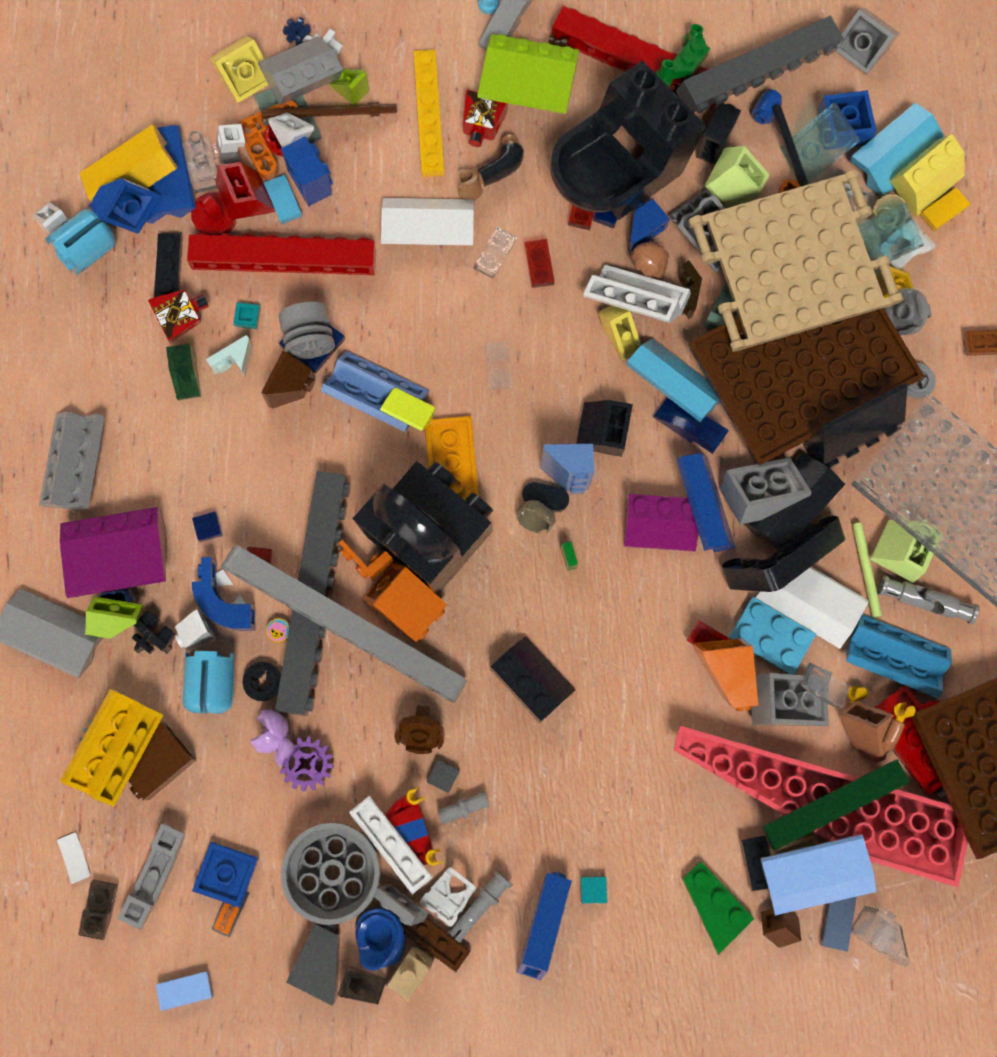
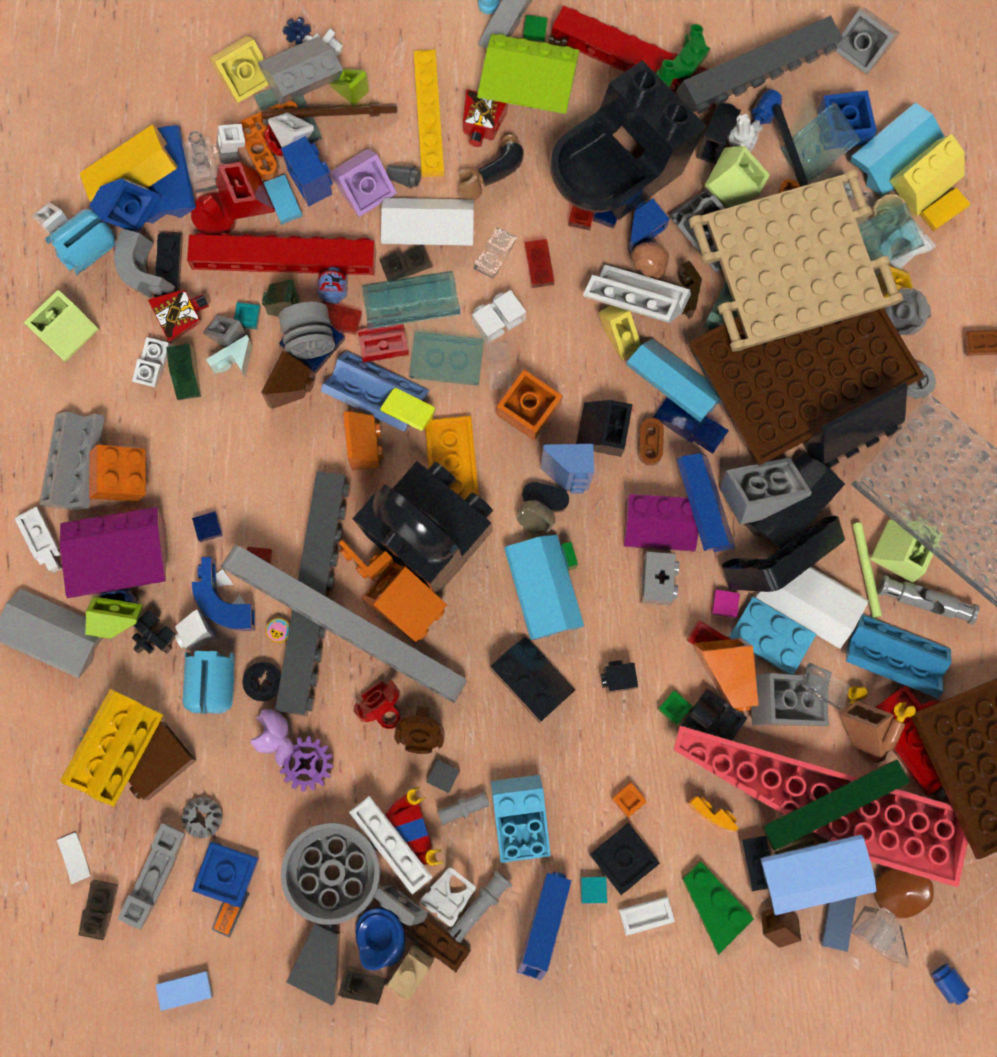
none -> white hinge [15,506,62,573]
none -> yellowish green slope [24,290,99,362]
none -> orange brick [89,444,146,502]
none -> light grey arch [114,229,175,298]
none -> white slope [132,337,171,388]
none -> light grey gear [181,797,222,838]
none -> light grey slope [203,315,246,348]
none -> slope [262,280,300,317]
none -> medium blue head [317,268,348,304]
none -> clear red tile [320,301,363,335]
none -> lavender slope [330,149,397,217]
none -> orange slope [343,411,384,471]
none -> red tile [353,680,401,729]
none -> red plate [358,322,409,363]
none -> clear light blue slope [362,271,461,329]
none -> clear smoke slope [379,245,433,281]
none -> dark grey cone [386,165,421,188]
none -> clear light blue tile [409,332,484,386]
none -> white piece [472,290,526,345]
none -> medium azure slope [491,775,551,863]
none -> orange brick [496,370,563,441]
none -> medium azure slope [504,535,584,640]
none -> green tile [523,15,548,42]
none -> black tile [589,823,660,895]
none -> black brick [600,660,638,693]
none -> orange tile [611,782,647,818]
none -> white tile [619,896,675,936]
none -> dark orange plate [638,418,664,466]
none -> light grey brick [641,552,679,606]
none -> green tile [657,691,693,726]
none -> black plate [678,688,748,741]
none -> light orange slope [687,796,739,832]
none -> dark pink tile [711,589,740,618]
none -> white bush [729,113,763,152]
none -> dark orange piece [874,868,934,919]
none -> blue brick [931,963,970,1005]

